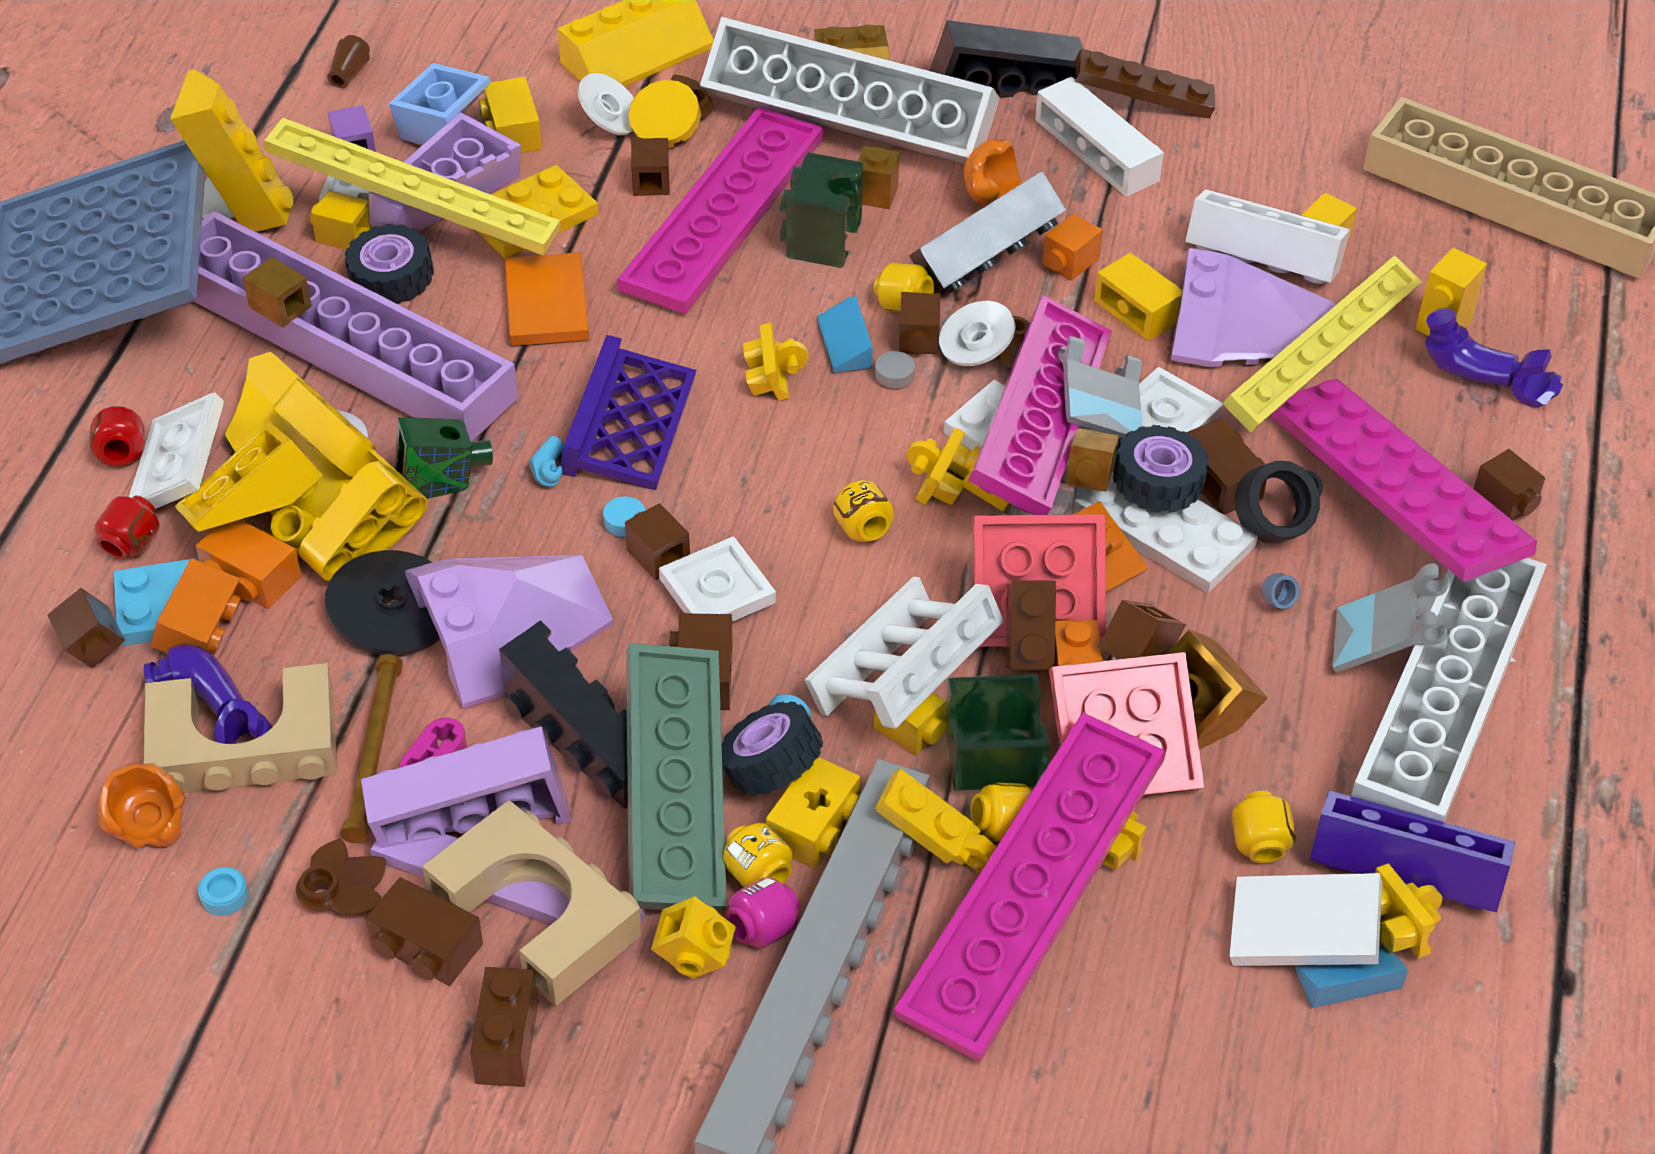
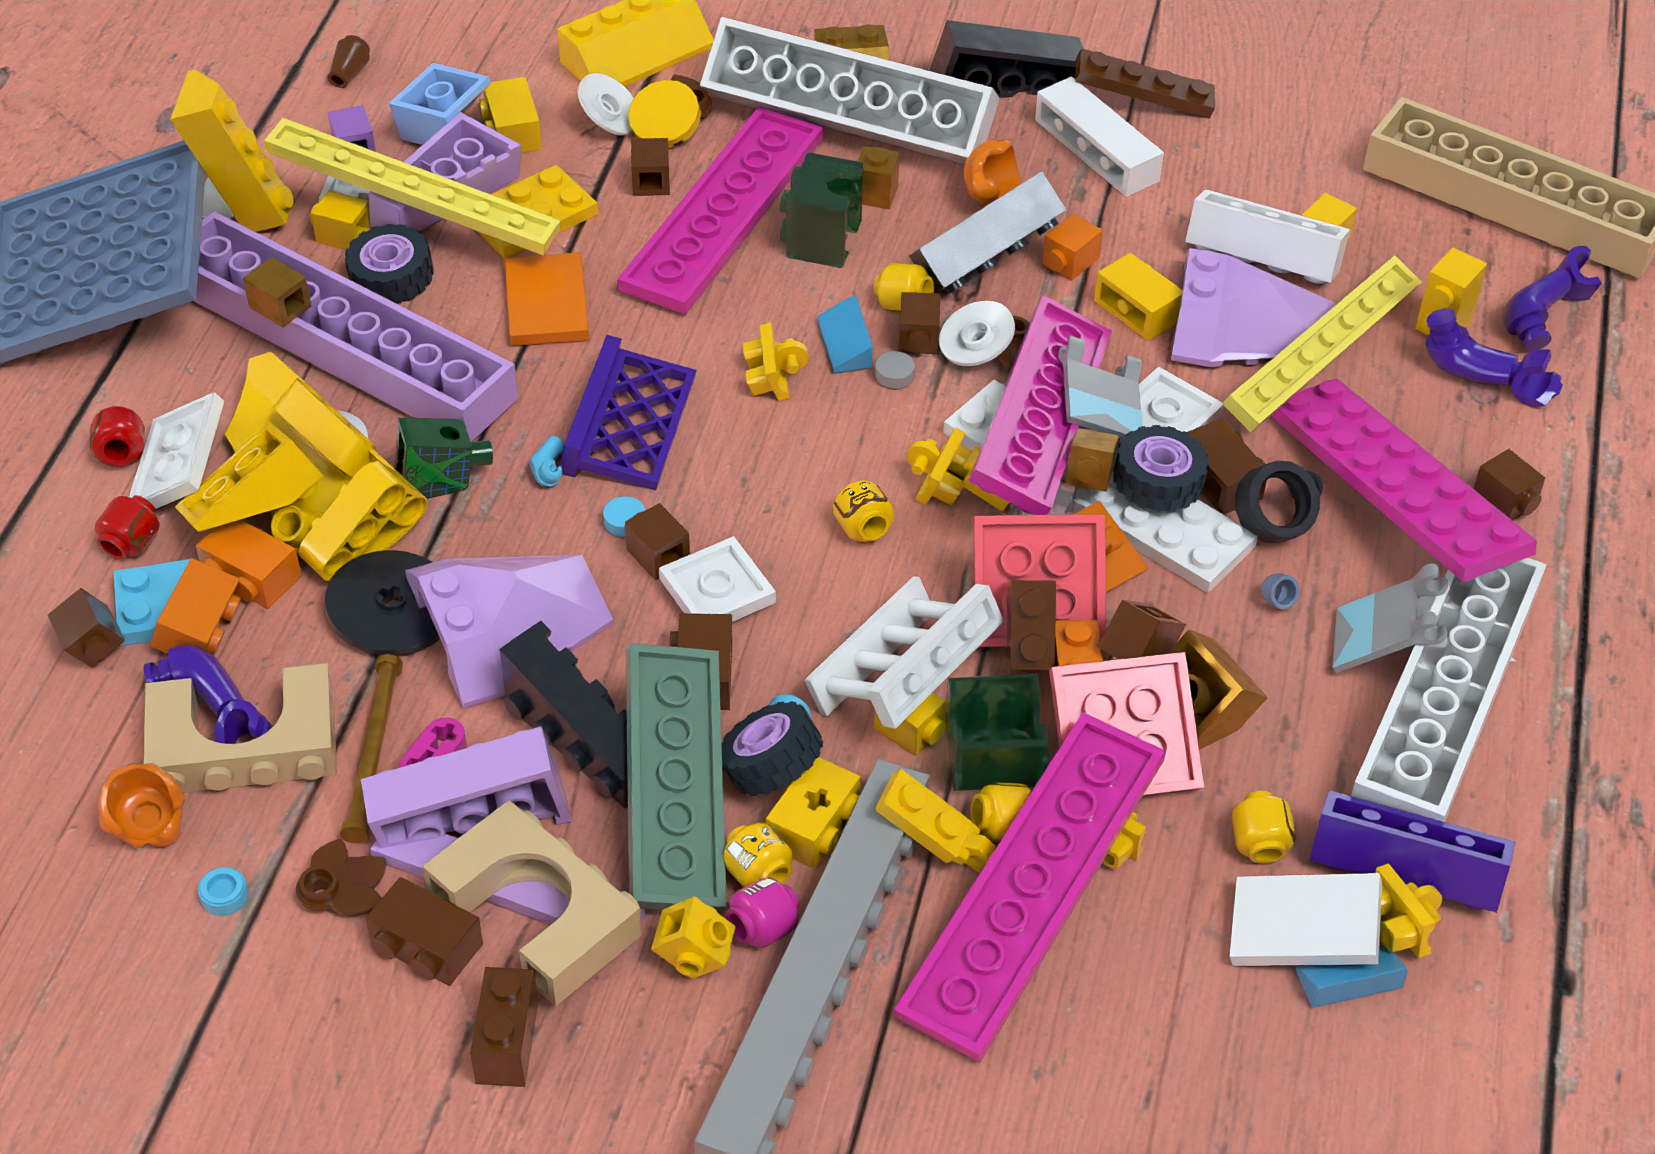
none -> dark purple piece [1503,246,1602,352]

